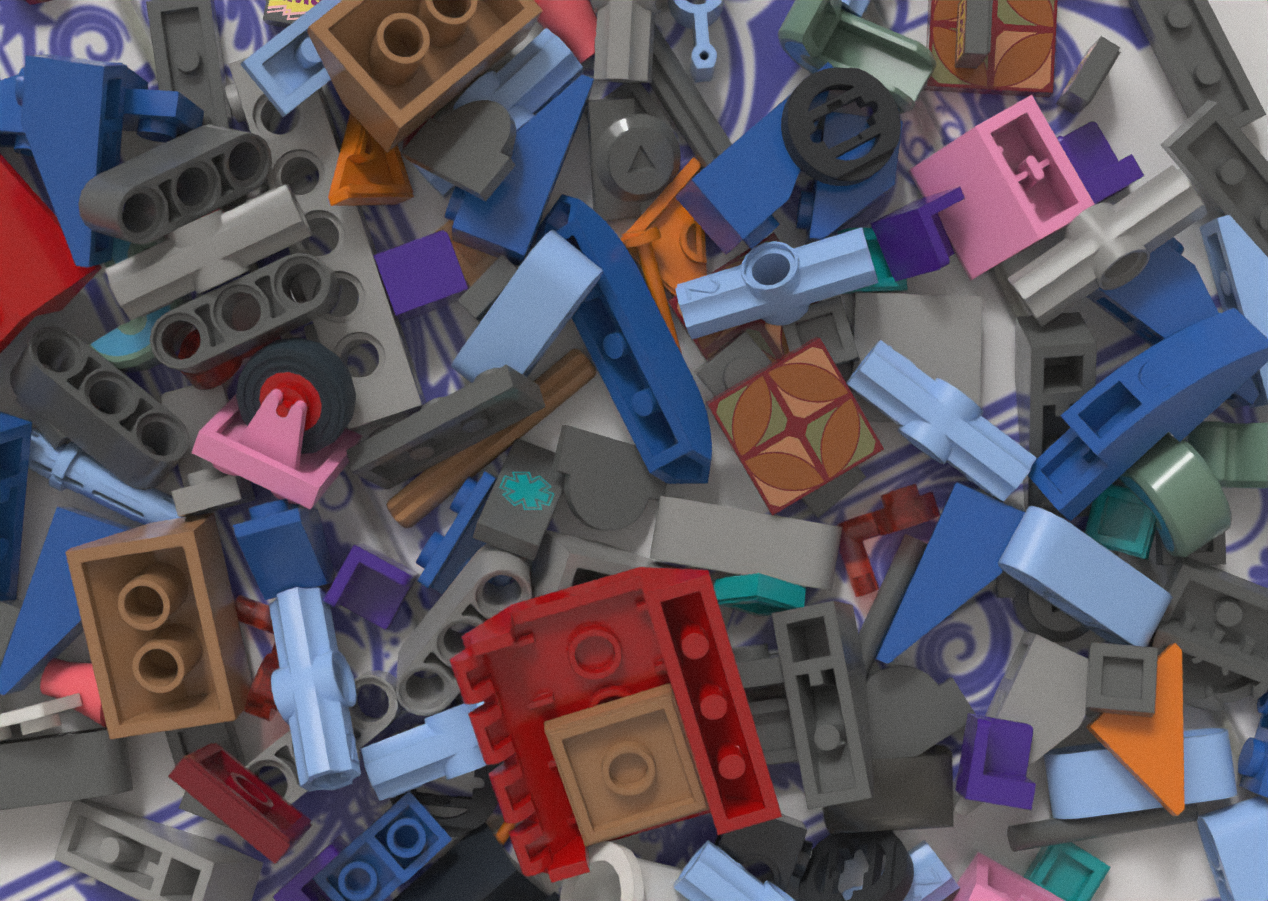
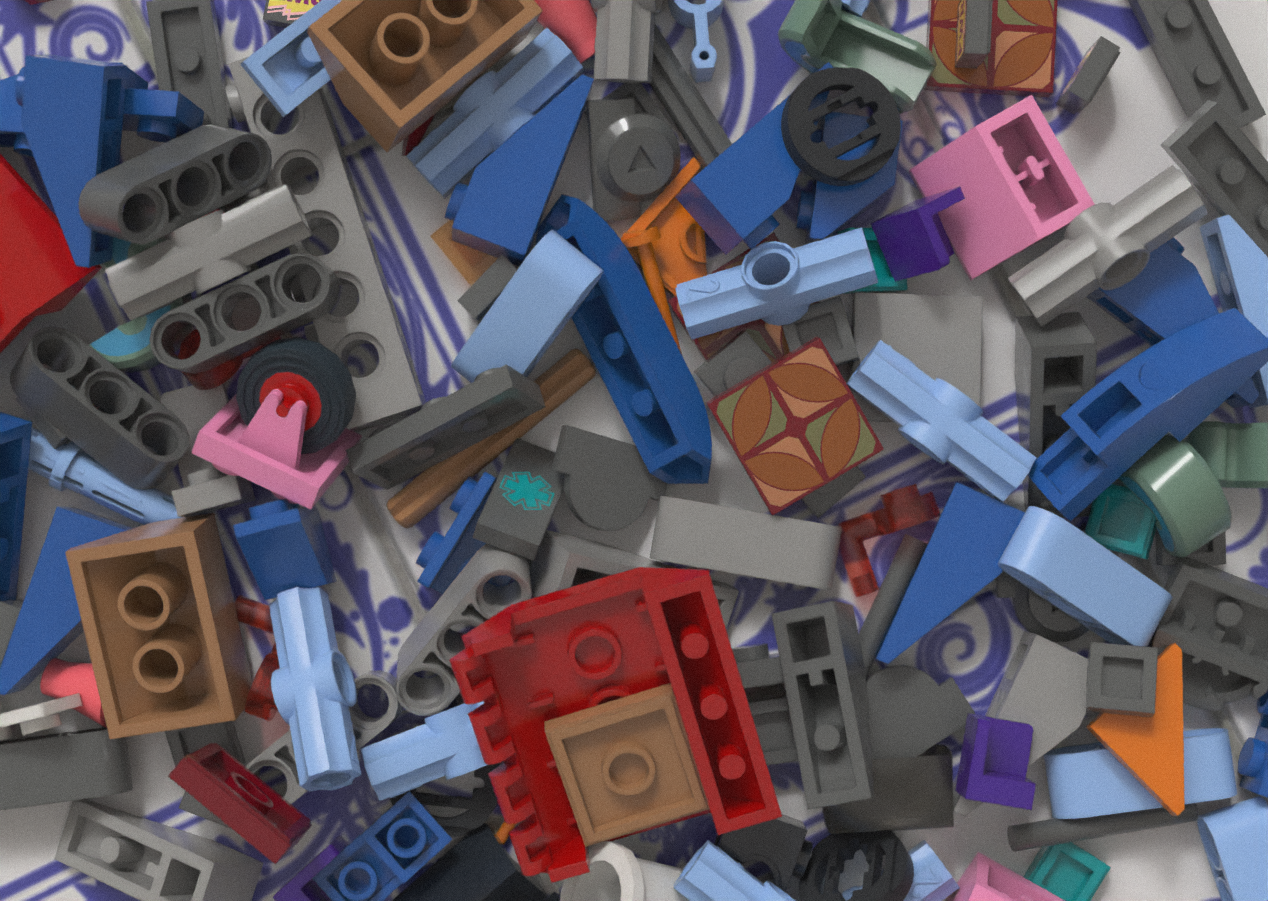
dark purple panel [323,544,419,630] -> none
orange tile [328,112,414,206] -> none
dark purple panel [373,230,470,322] -> none
dark grey piece [401,100,516,201] -> none
teal tile [714,573,806,617] -> none
dark purple panel [1056,121,1144,205] -> none

